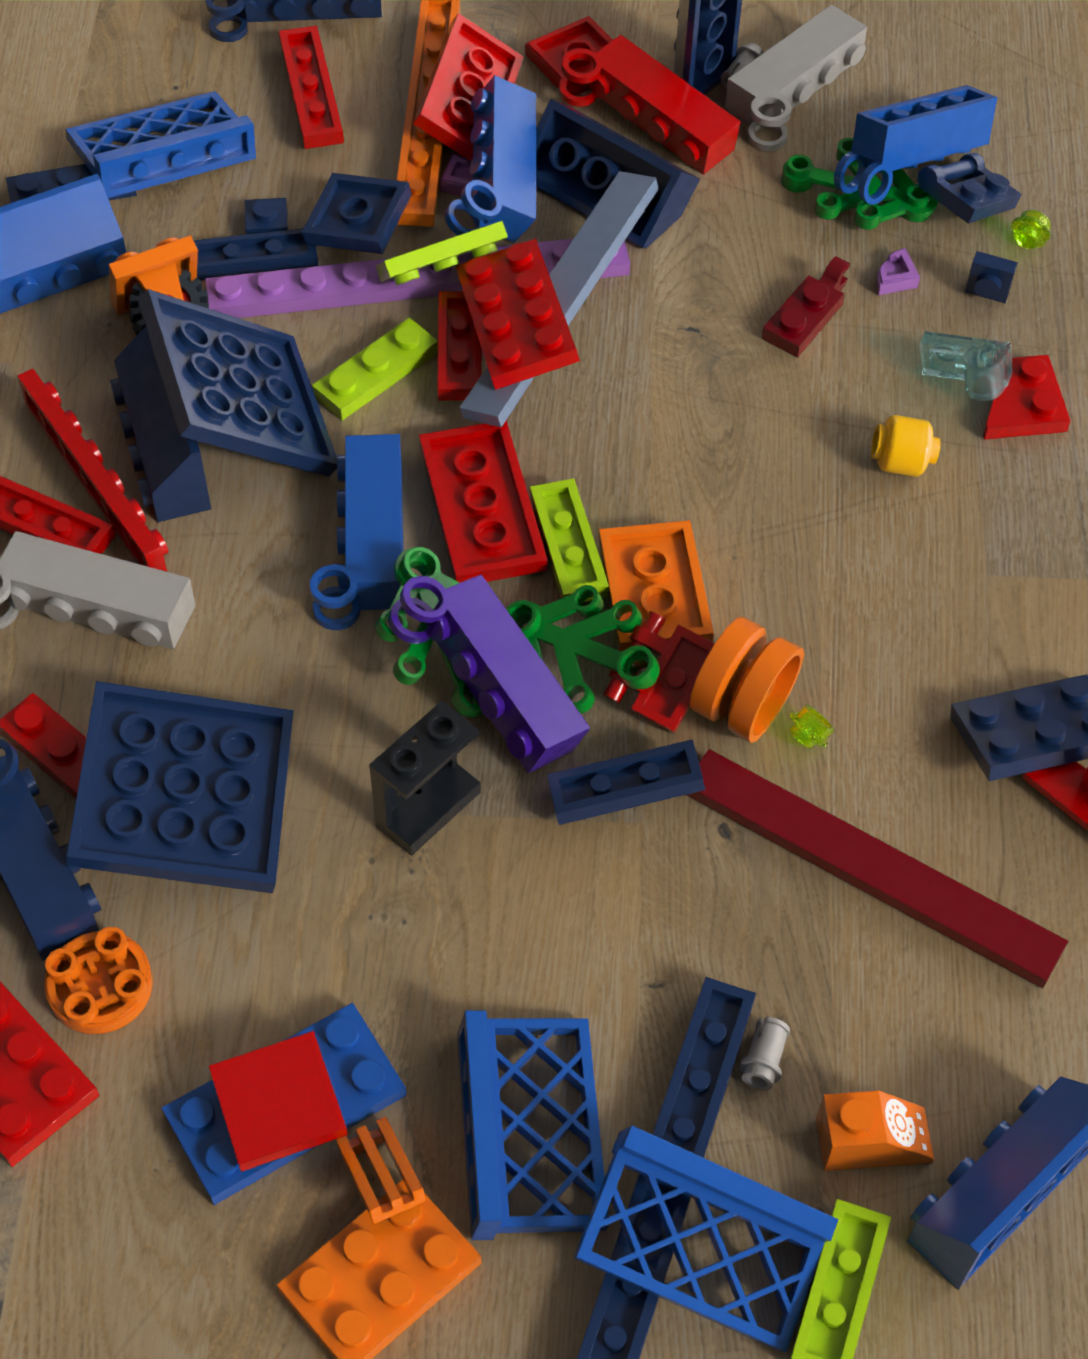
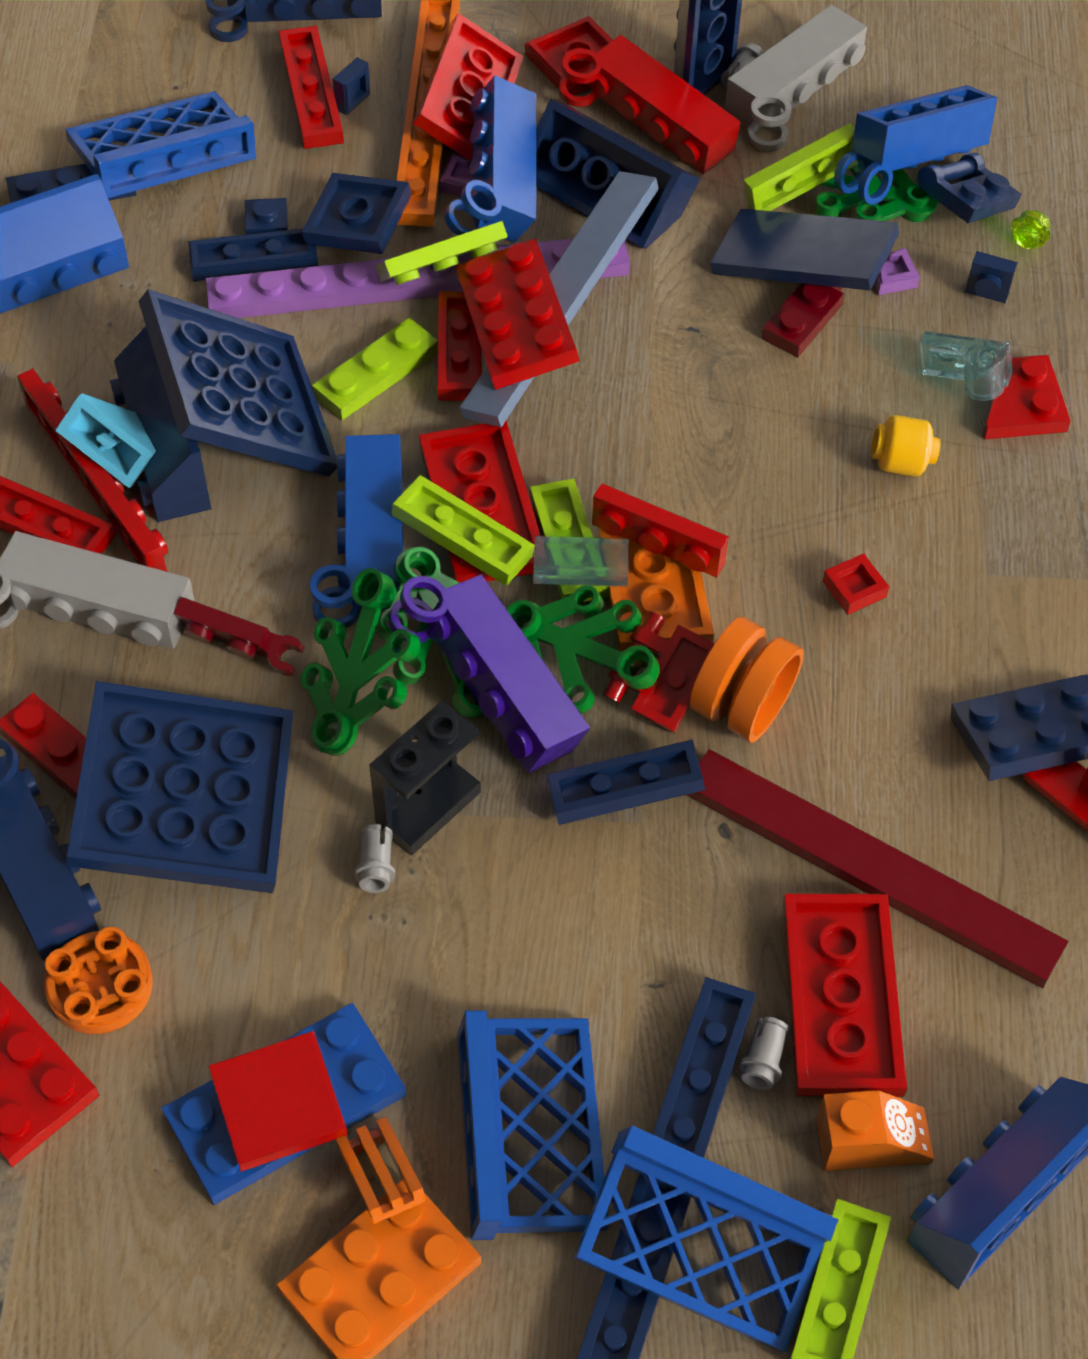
orange plate [109,235,209,336] -> none
clear neon green plate [789,704,835,749] -> none
none -> medium azure slope [55,393,156,488]
none -> dark red plate [173,597,305,676]
none -> green plant [300,568,421,756]
none -> dark blue tile [332,57,370,115]
none -> light grey pin [354,824,395,893]
none -> lime plate [392,475,535,586]
none -> clear light blue tile [533,536,629,586]
none -> red plate [592,483,729,578]
none -> dark blue tile [710,209,899,290]
none -> lime plate [744,123,858,211]
none -> red plate [783,894,907,1097]
none -> red plate [822,553,889,615]

